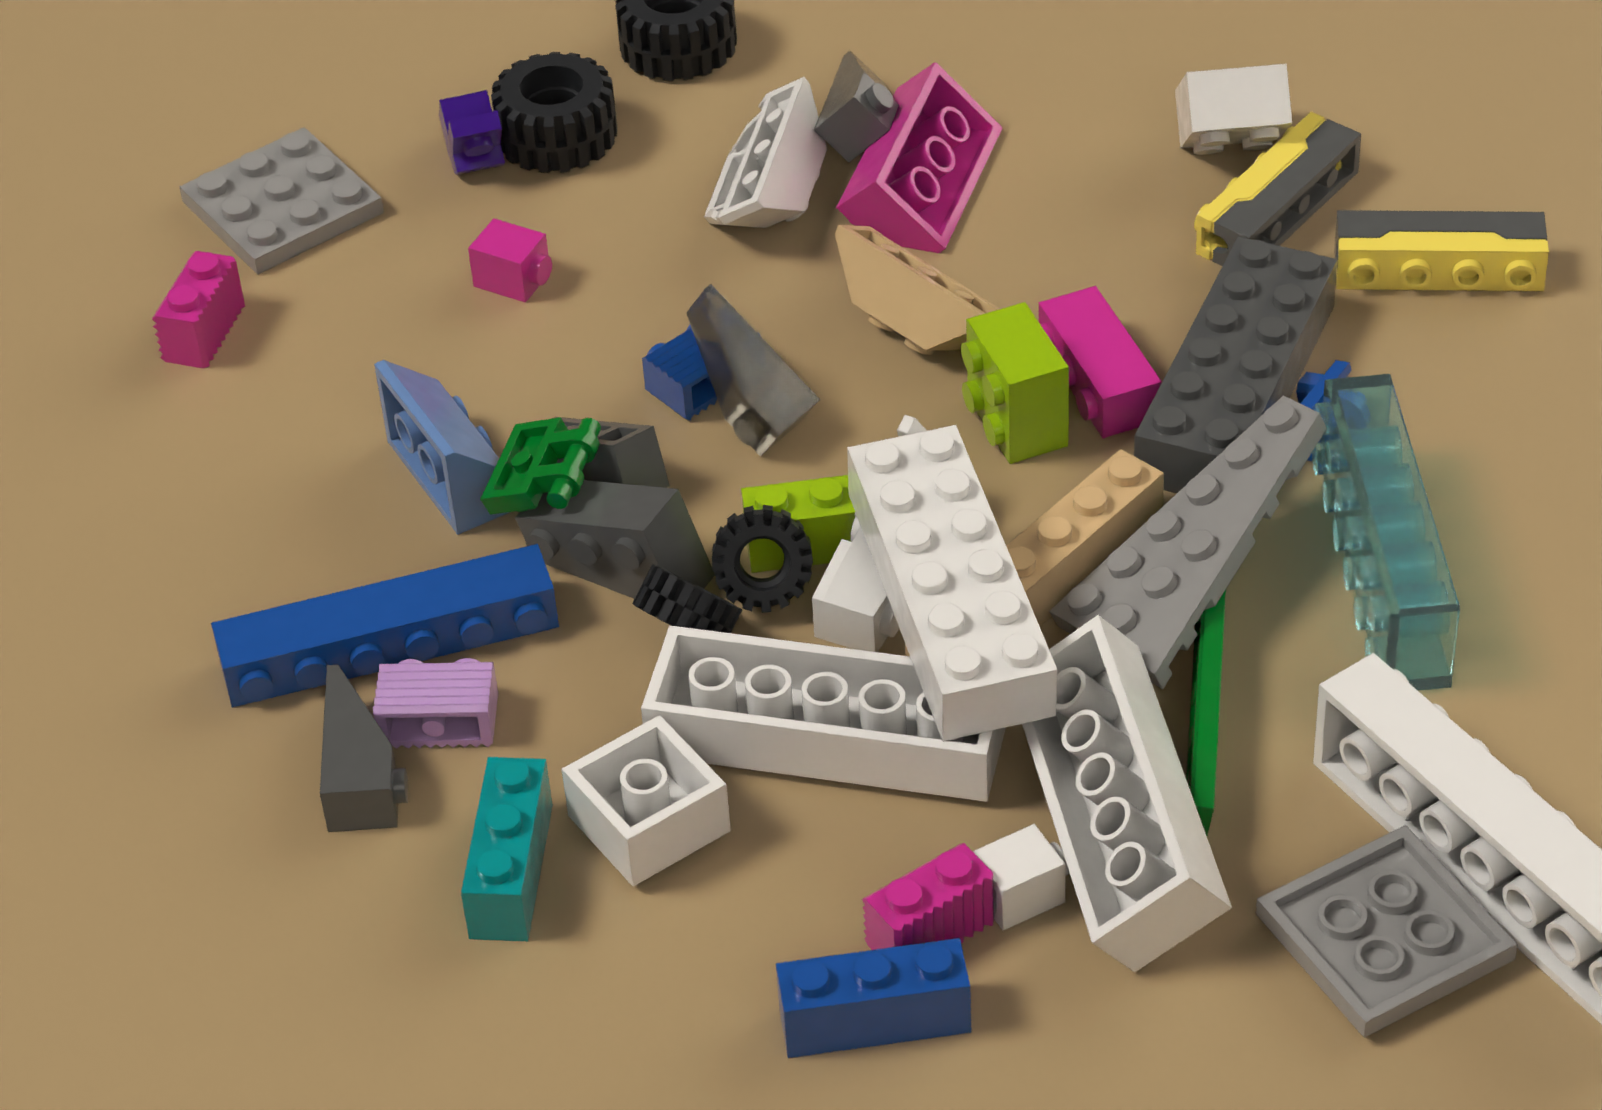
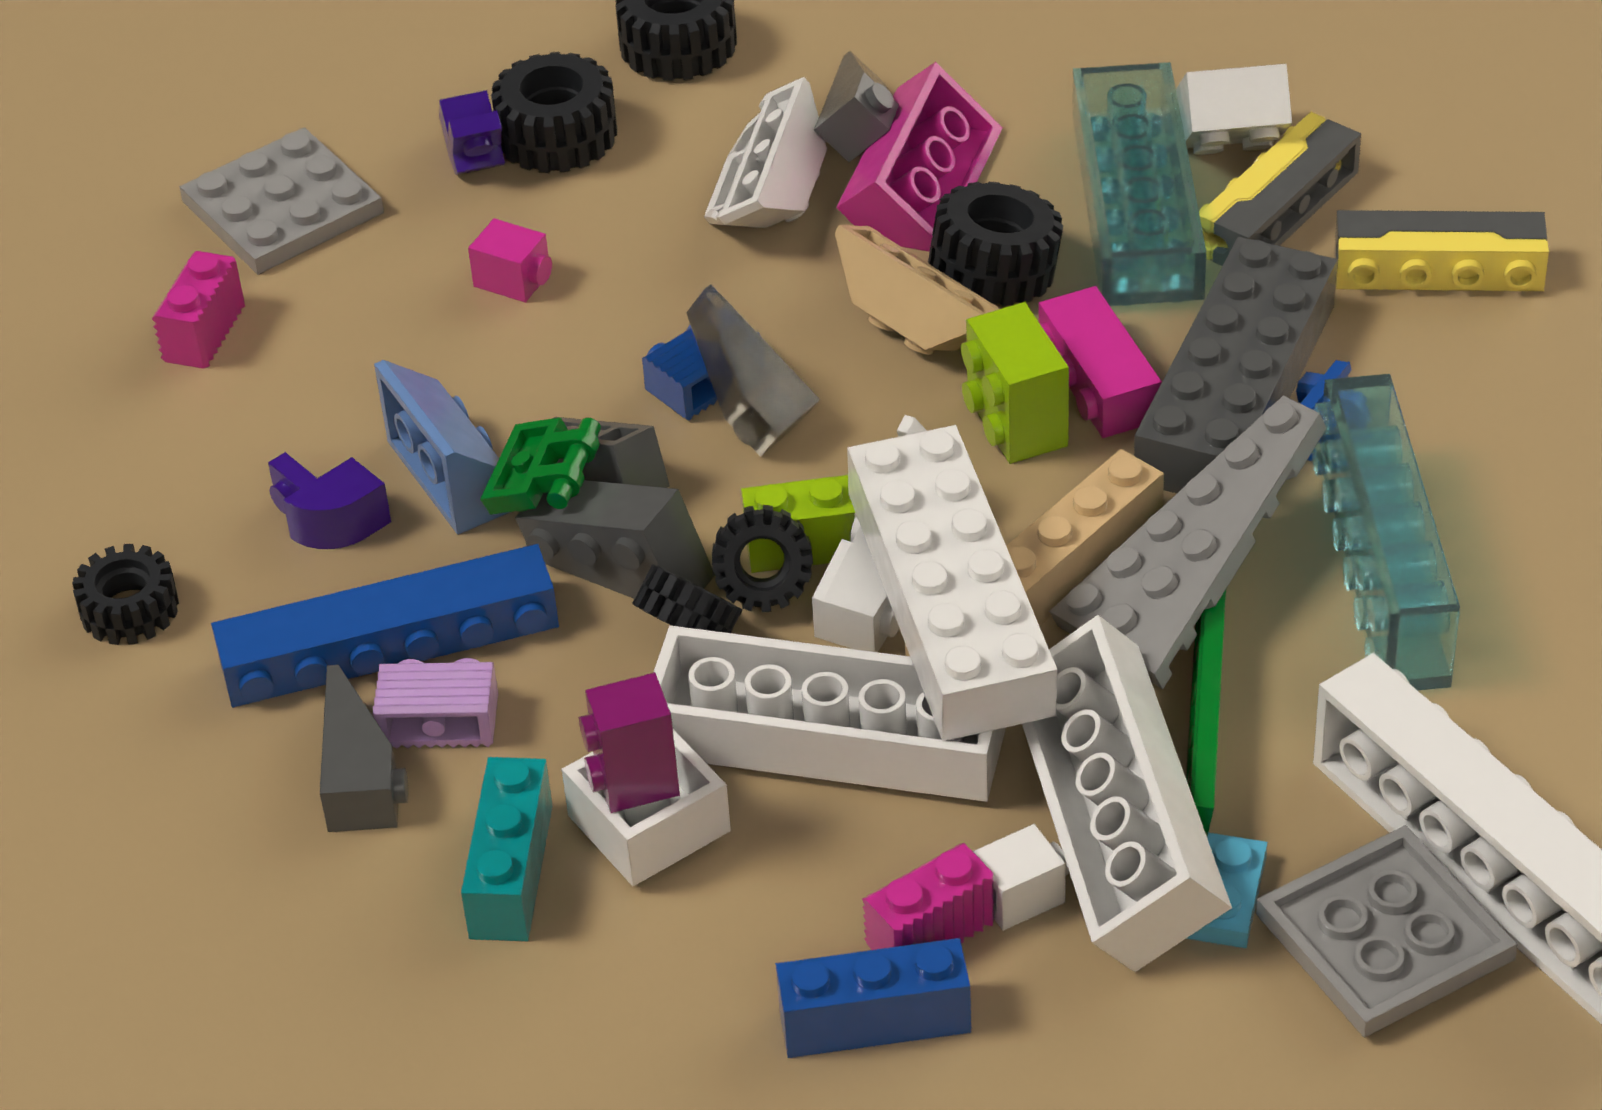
none -> black tyre [72,544,179,645]
none -> dark purple brick [268,452,392,549]
none -> magenta brick [579,672,680,813]
none -> black tyre [928,181,1064,306]
none -> clear light blue brick [1072,62,1207,306]
none -> medium azure plate [1186,832,1268,949]

